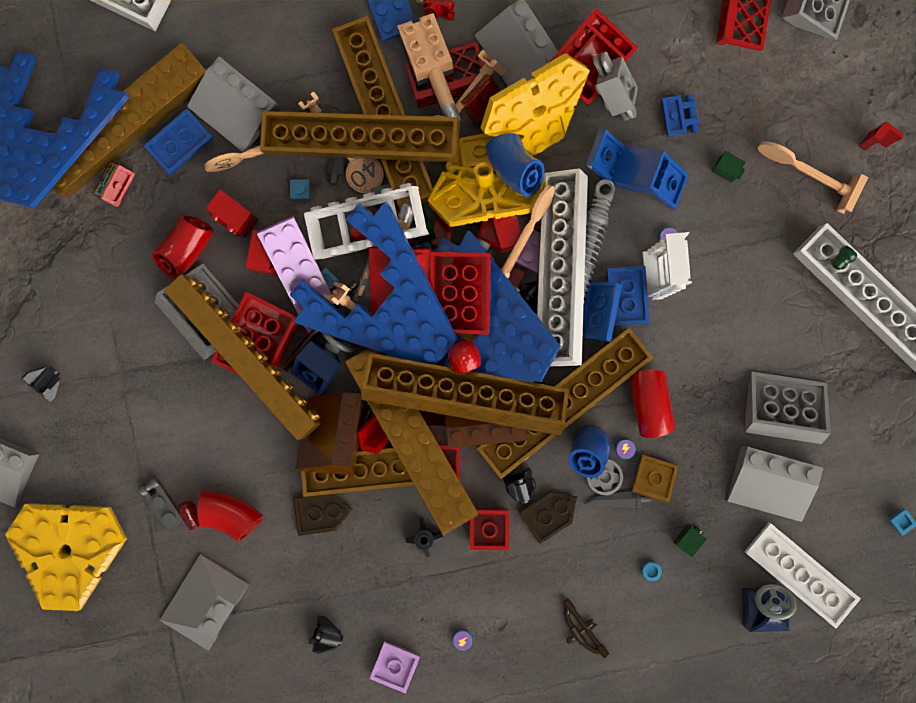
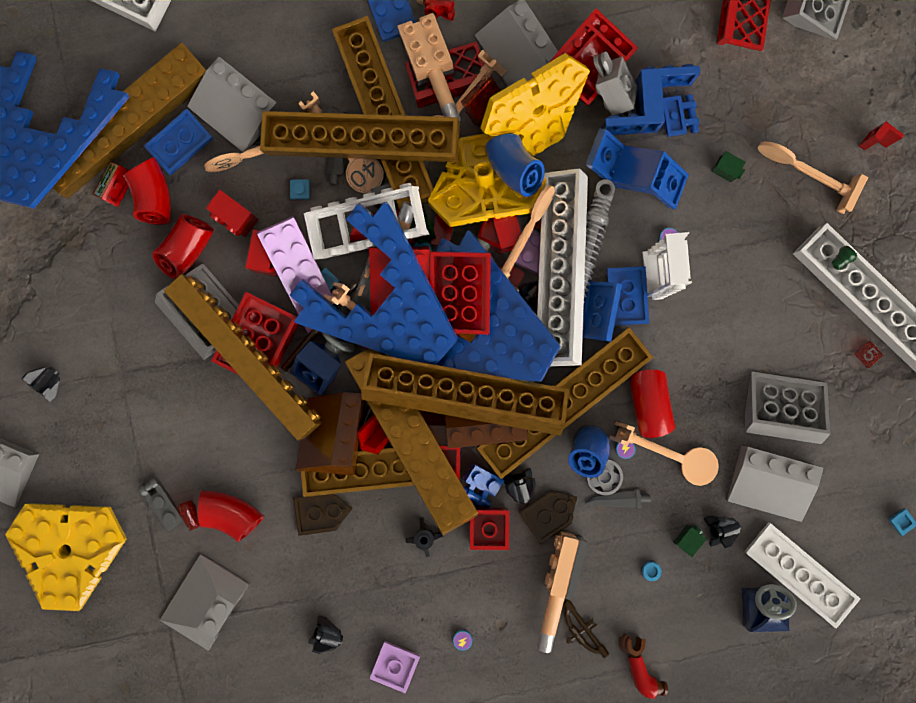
red hair [448,341,481,374] -> none
pearl gold tile [631,454,679,503] -> none
none -> red brick [123,157,171,225]
none -> blue plate [463,463,504,508]
none -> light nougat piece [537,531,587,653]
none -> blue bracket [601,64,700,135]
none -> light nougat piece [609,421,719,486]
none -> piece [618,633,668,699]
none -> black brick [704,516,741,548]
none -> clear red tile [855,341,884,368]

